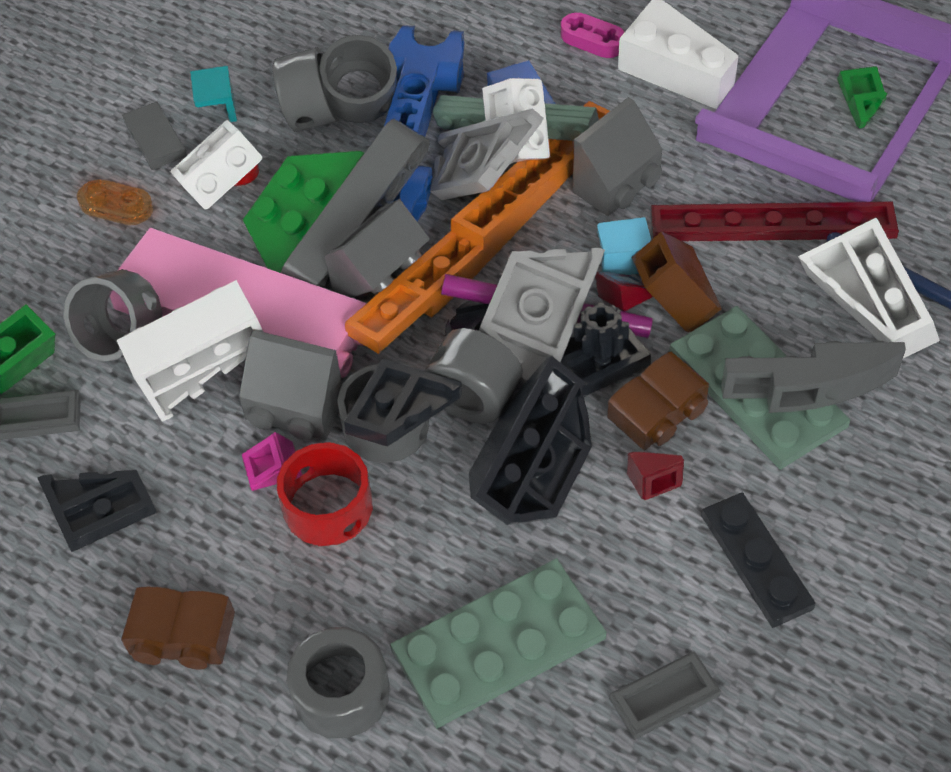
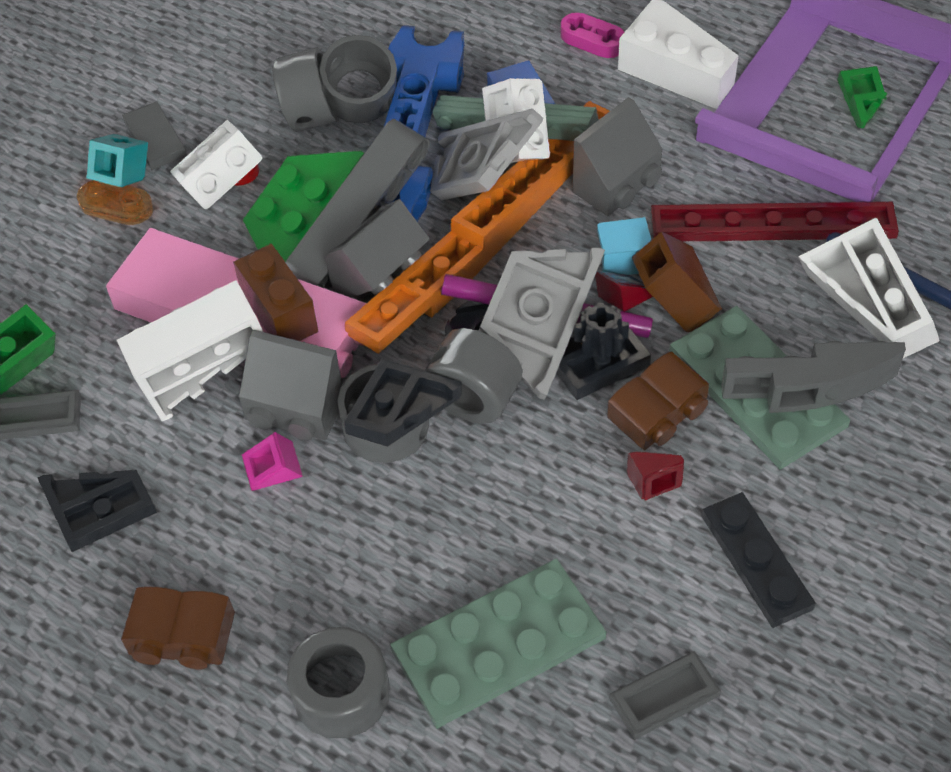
dark grey piece [63,269,163,362] -> none
teal panel [190,66,237,122] -> none
red piece [277,442,373,546] -> none
black wedge [469,356,592,525] -> none
none -> teal brick [86,134,148,187]
none -> reddish brown brick [233,243,319,341]

